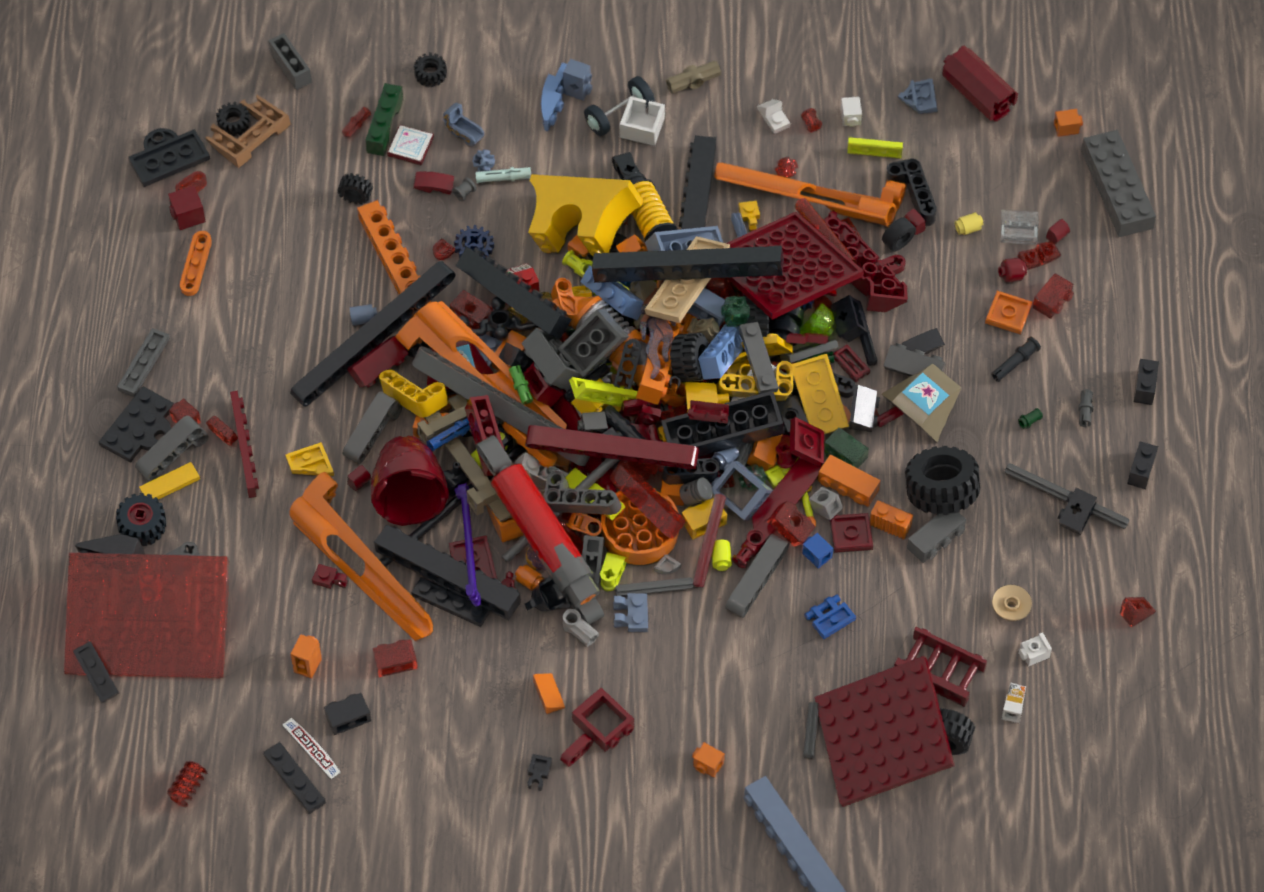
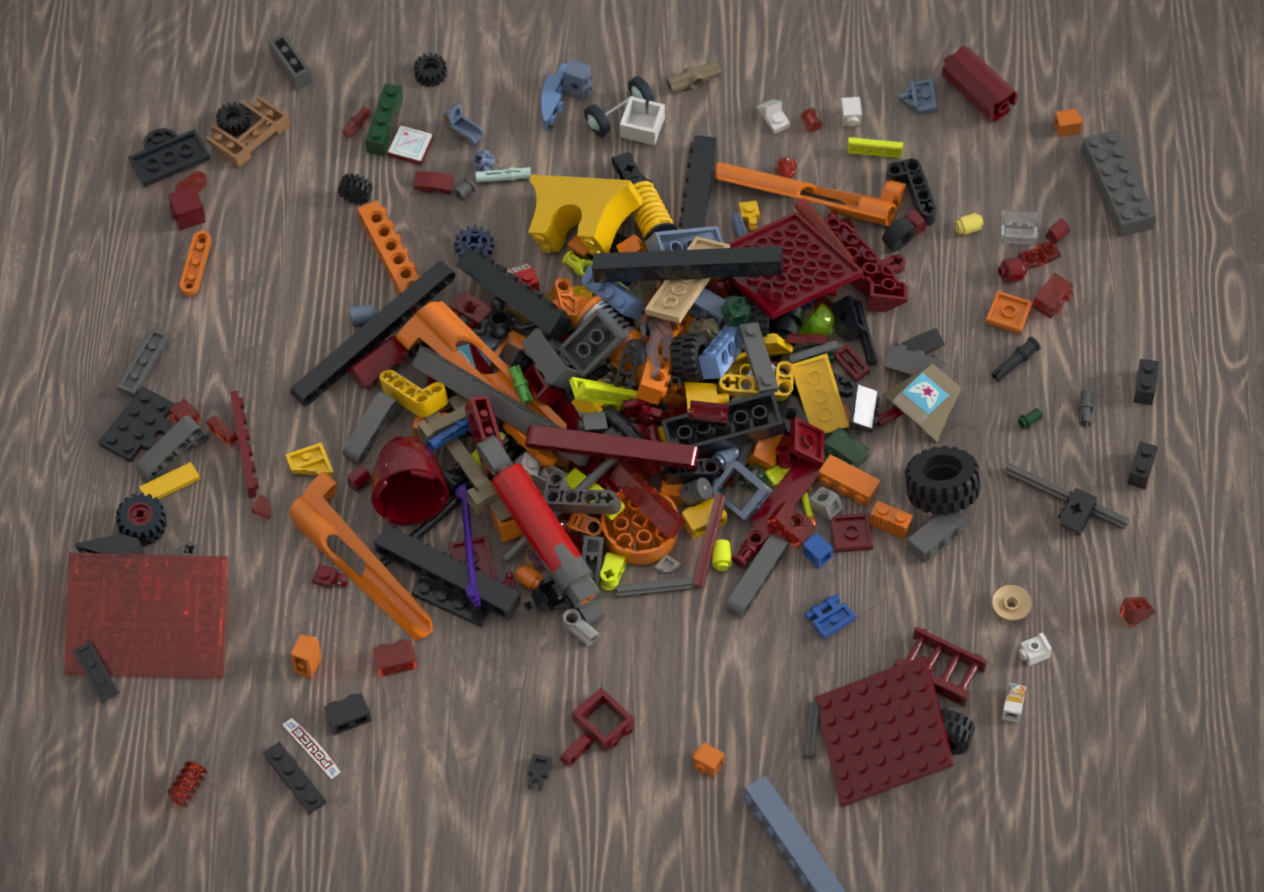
clear red tile [433,238,455,260] -> none
orange slope [533,673,565,714] -> none
sand blue plate [613,593,648,632] -> none
none -> clear red tile [251,494,271,519]

